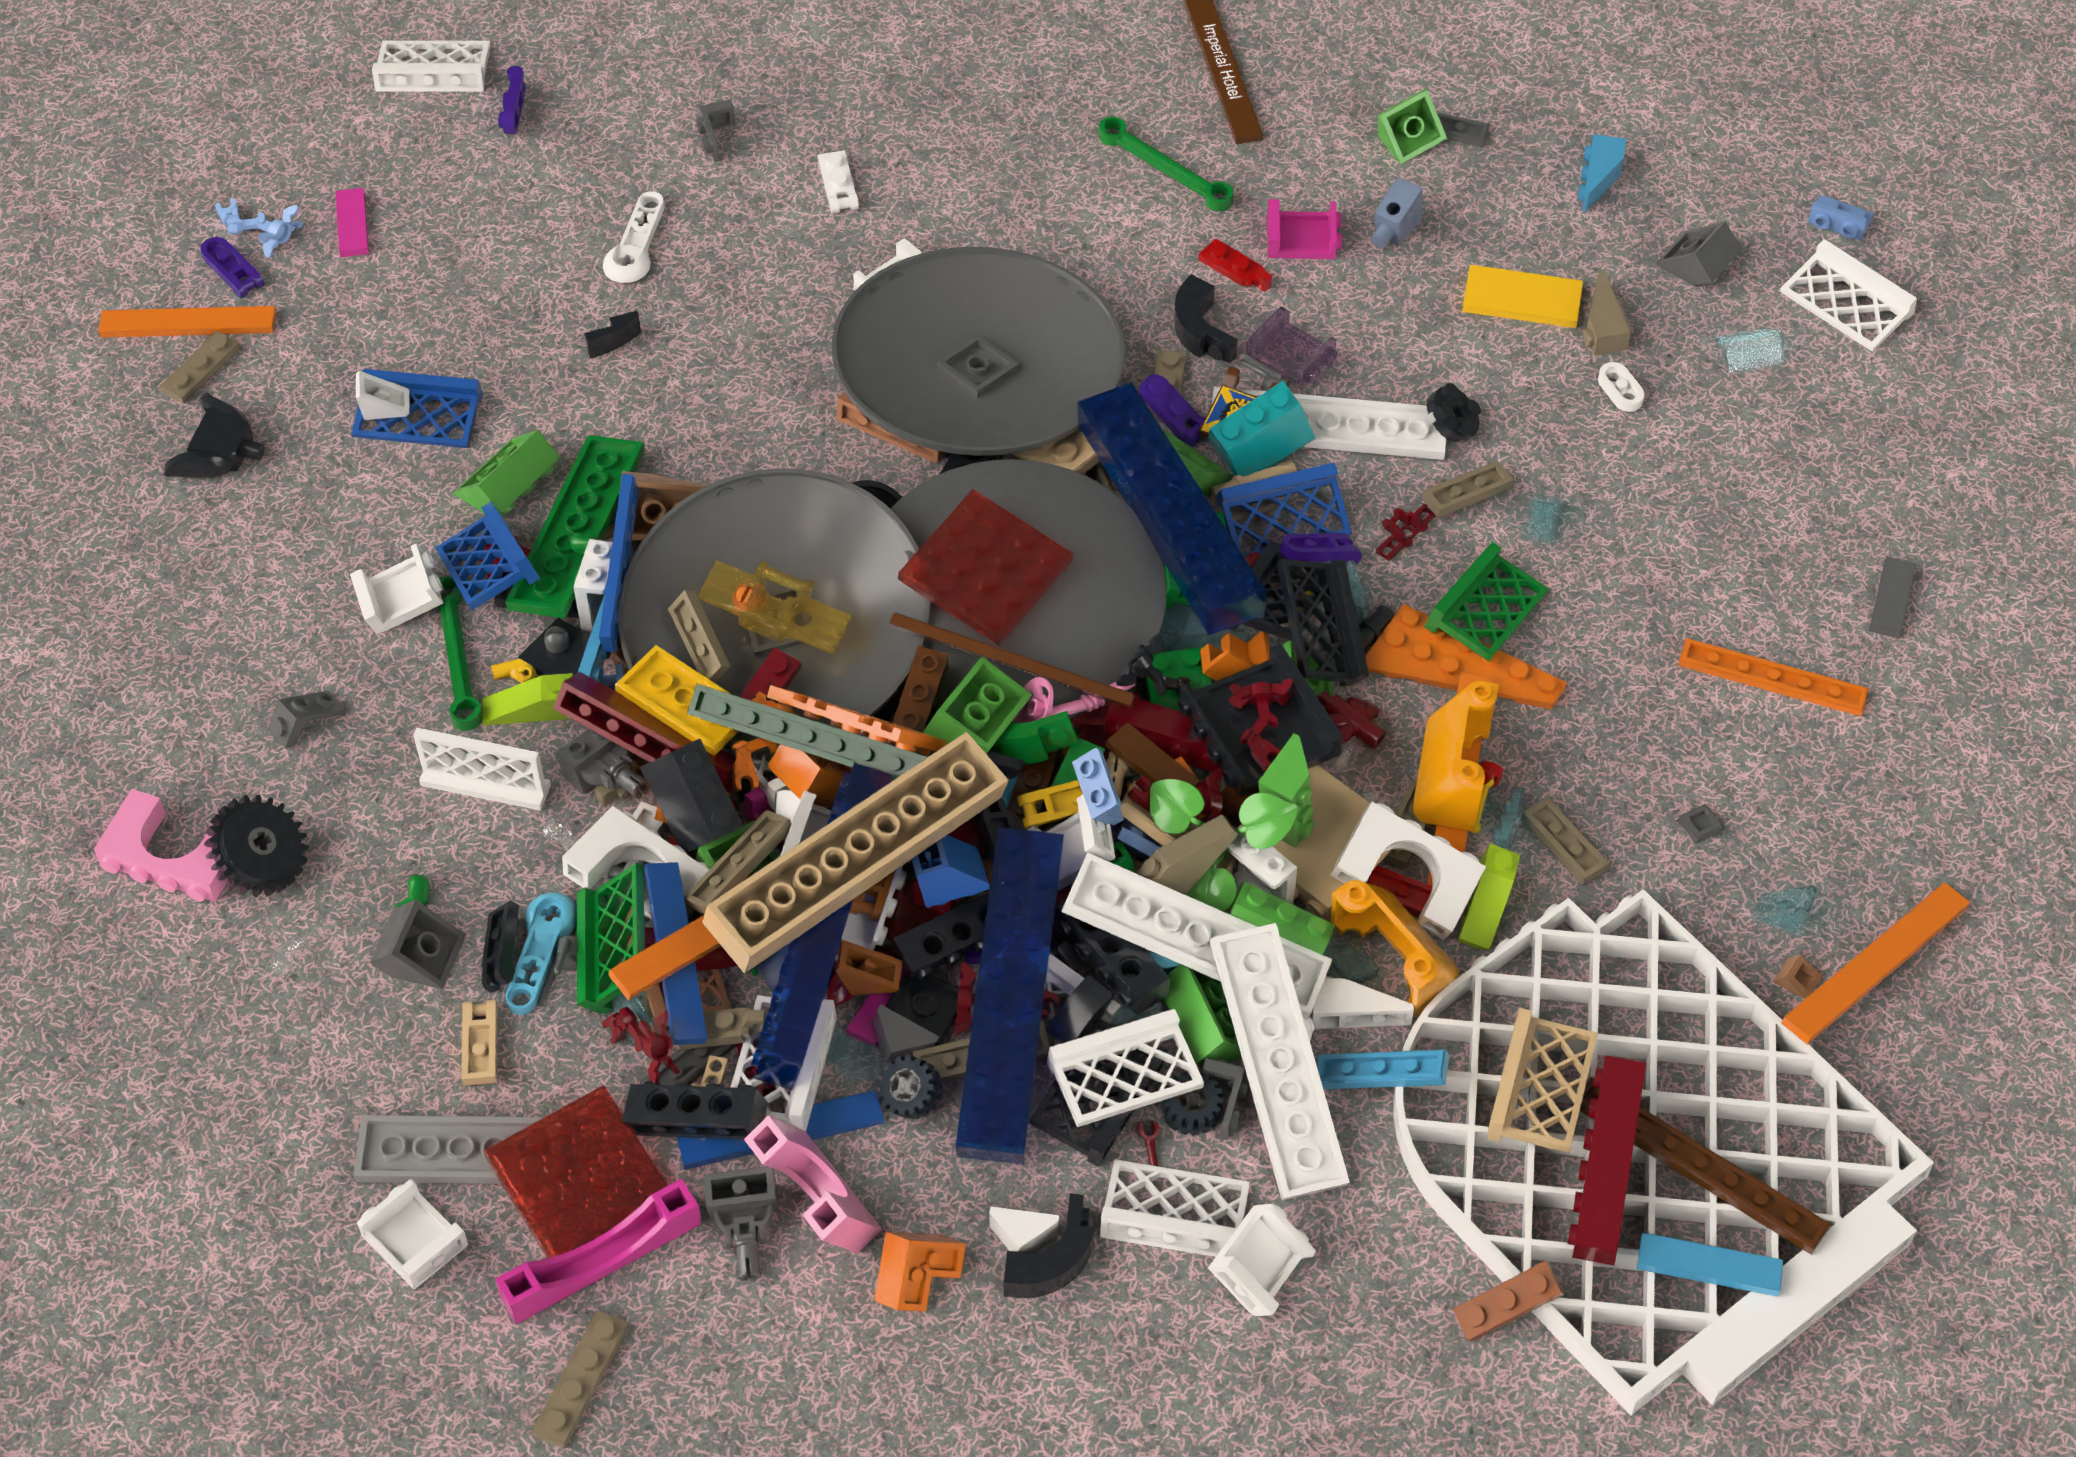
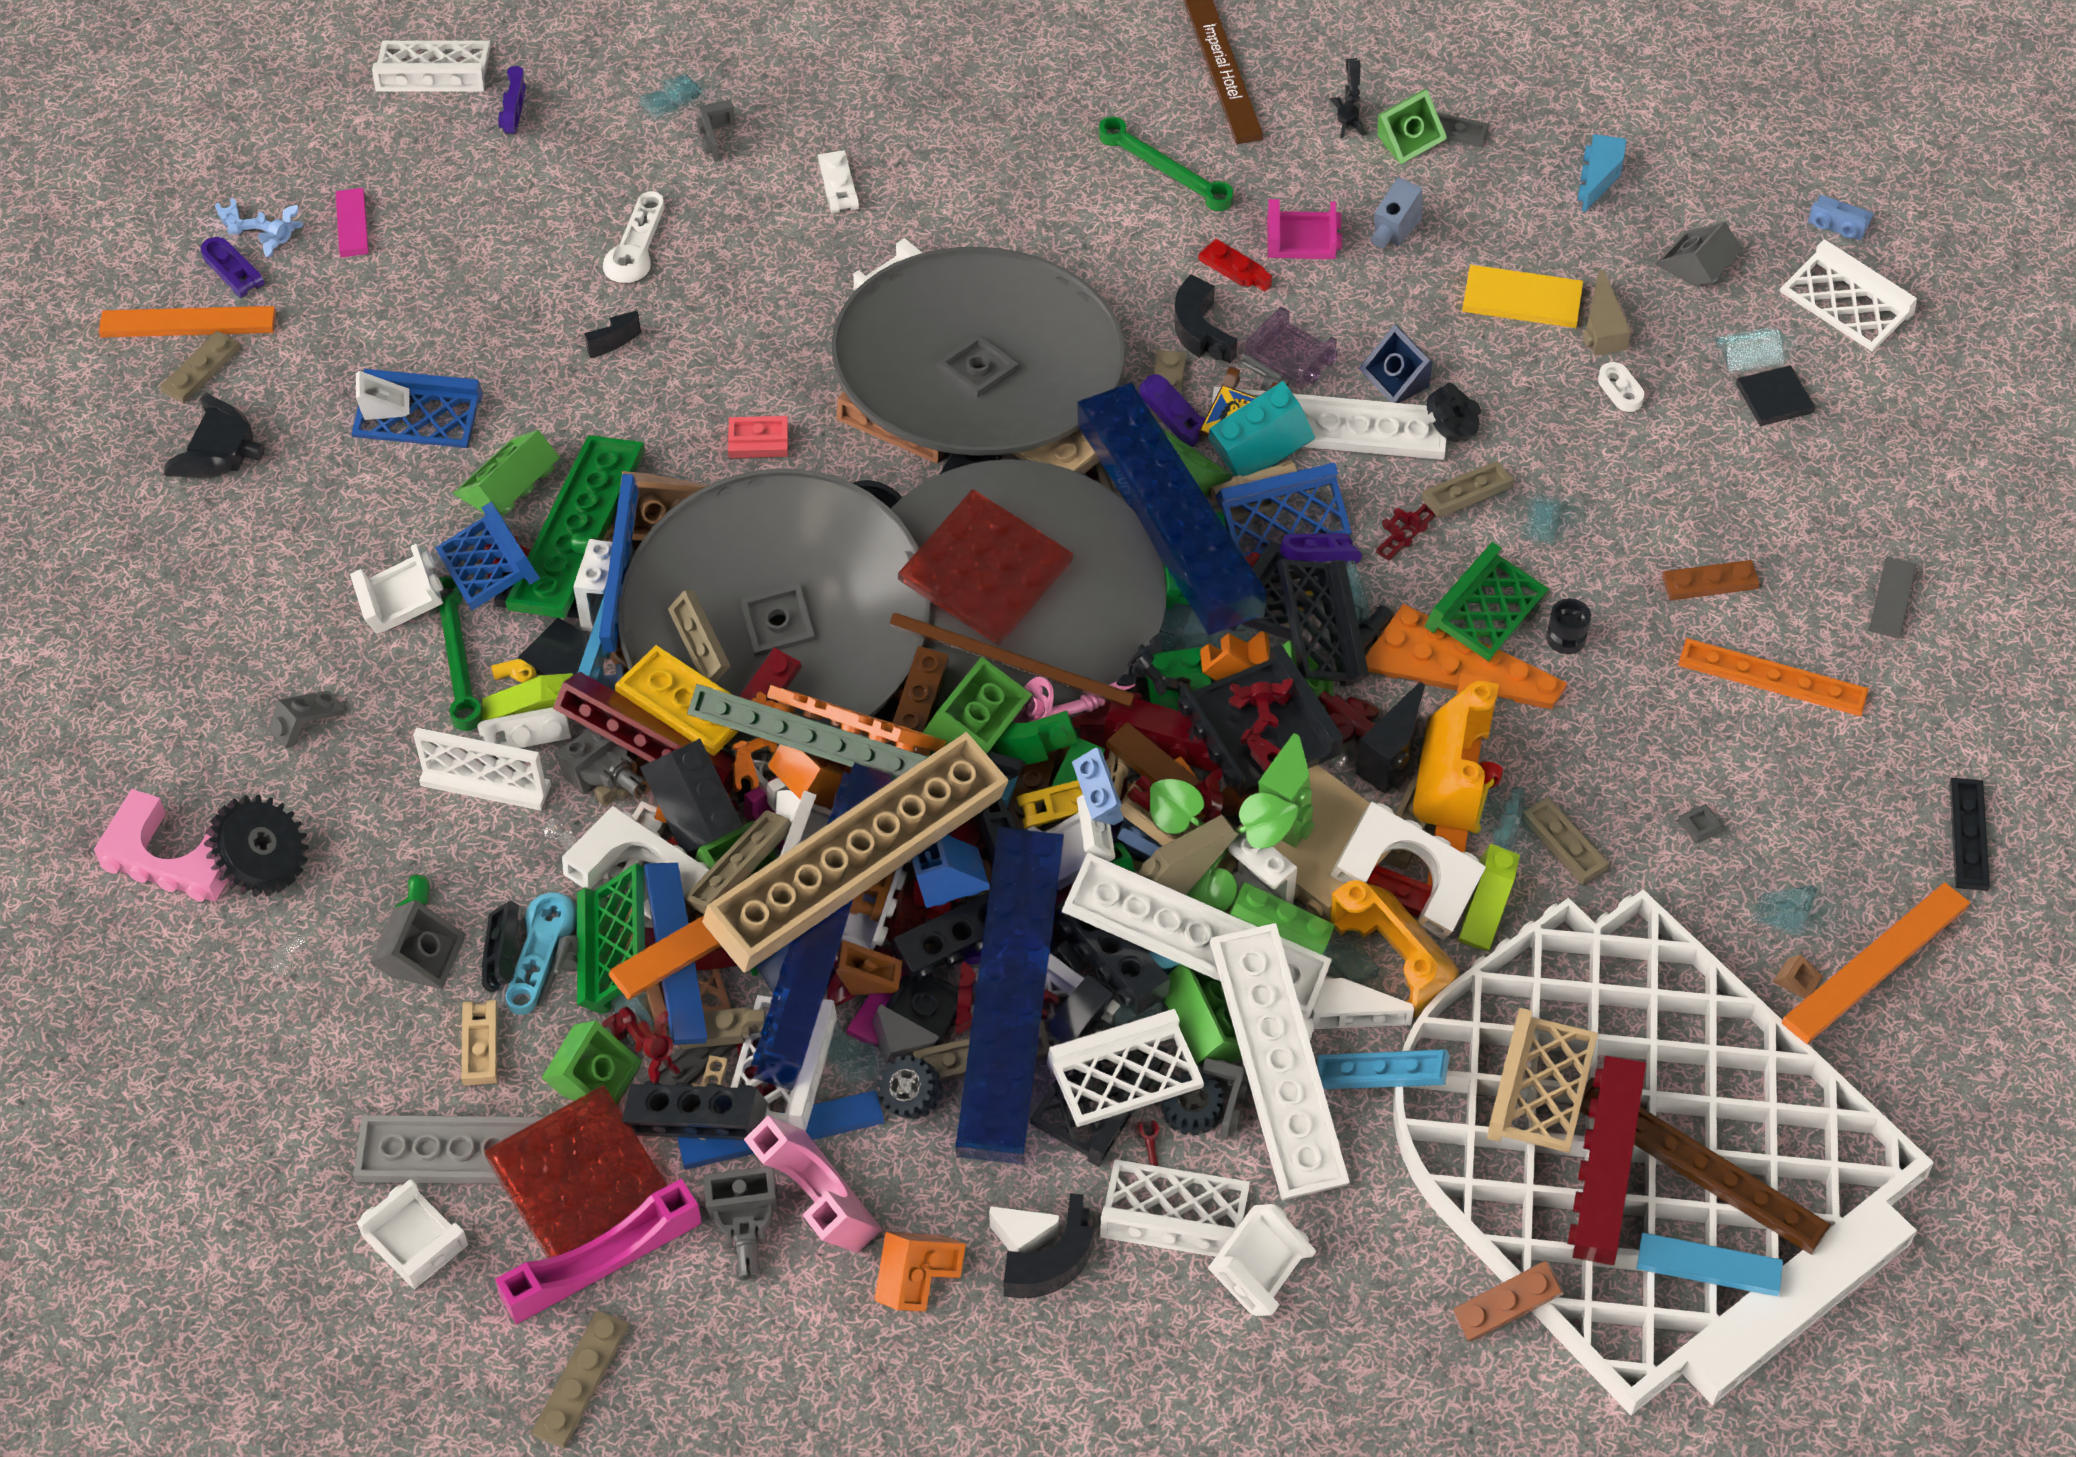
dark grey hinge [544,626,570,653] -> none
clear yellow piece [698,560,852,655] -> none
none -> white plate [477,707,571,756]
none -> bright green slope [542,1020,642,1115]
none -> clear light blue slope [639,74,702,120]
none -> coral plate [728,416,788,458]
none -> black piece [1330,58,1366,138]
none -> black slope [1356,681,1425,794]
none -> dark blue slope [1358,324,1433,403]
none -> black wheel [1546,598,1591,655]
none -> dark orange plate [1662,560,1760,601]
none -> black tile [1736,365,1815,426]
none -> black tile [1949,778,1990,891]

